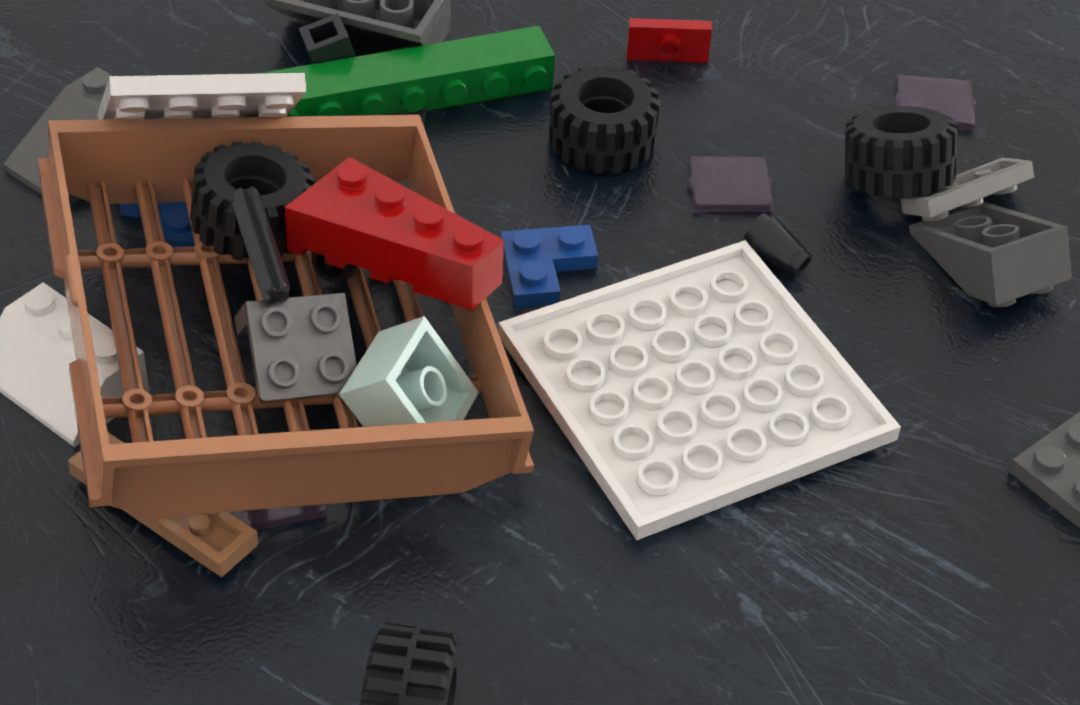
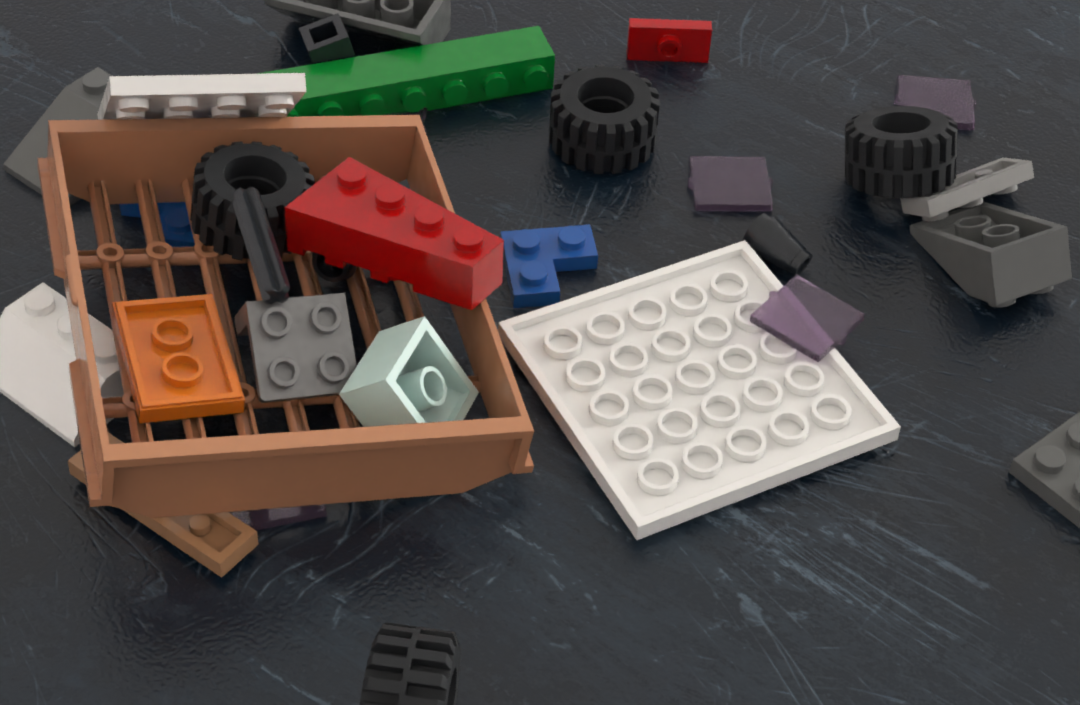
none -> orange tile [111,294,245,424]
none -> clear purple piece [750,275,865,362]

